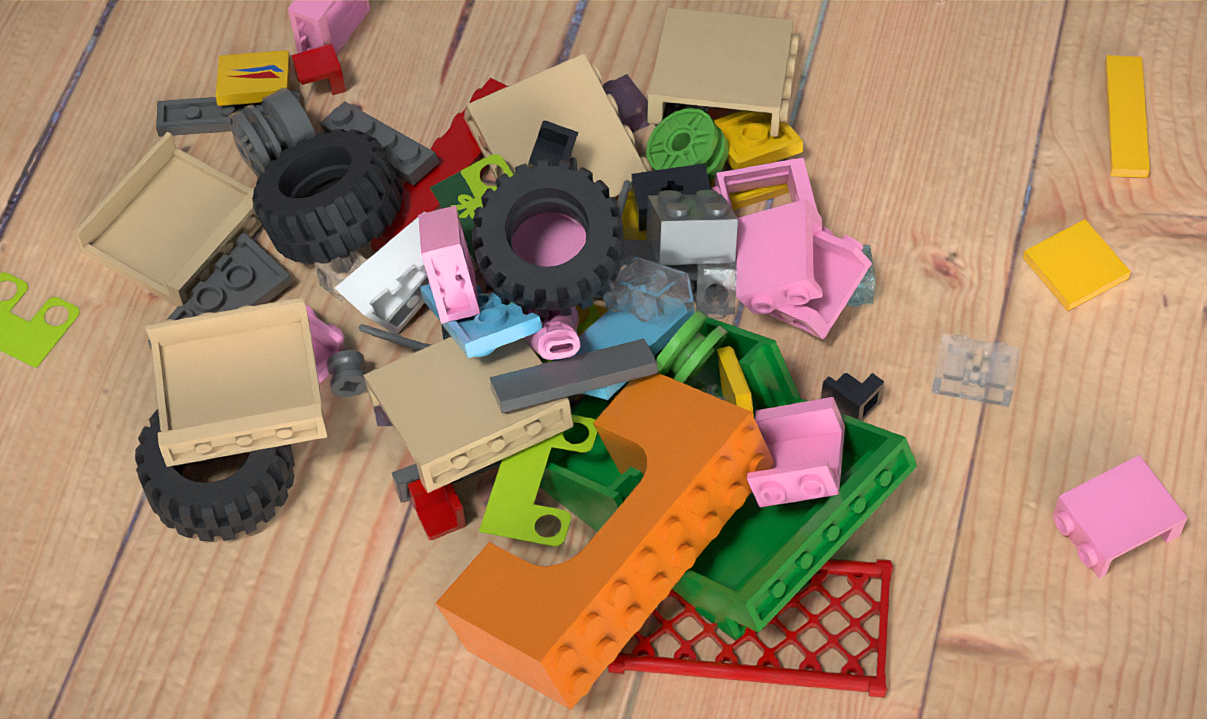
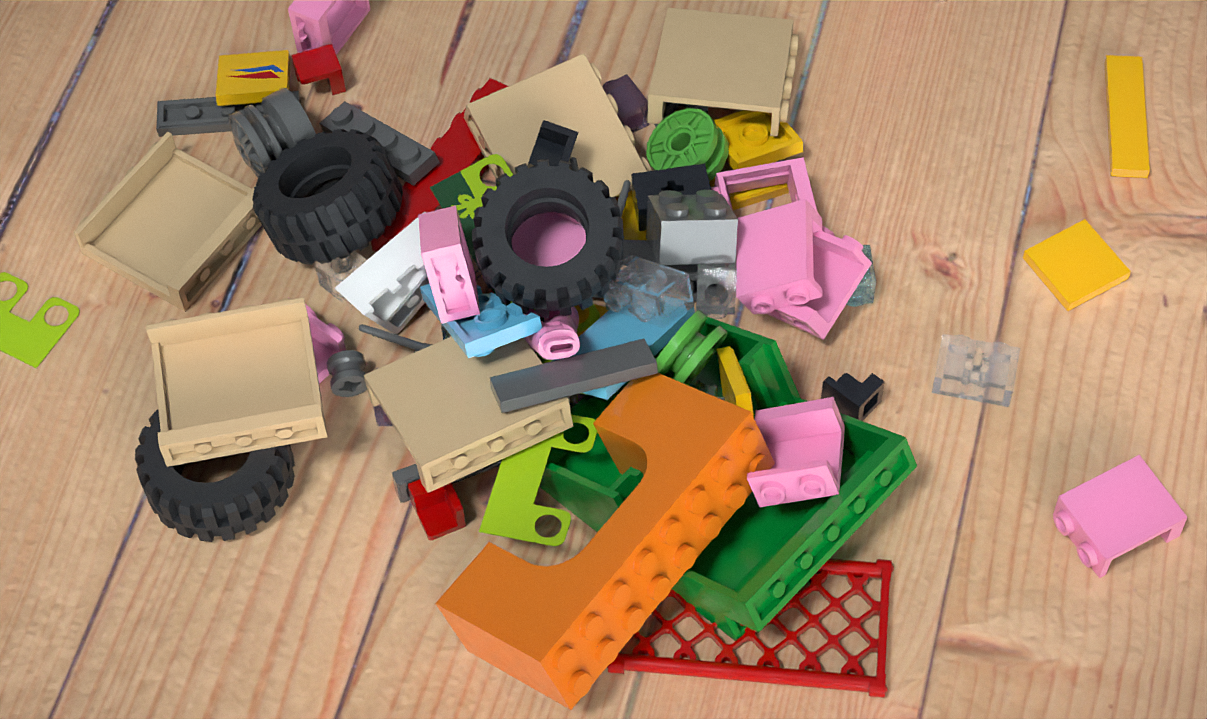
dark grey wing [148,232,292,350] -> none

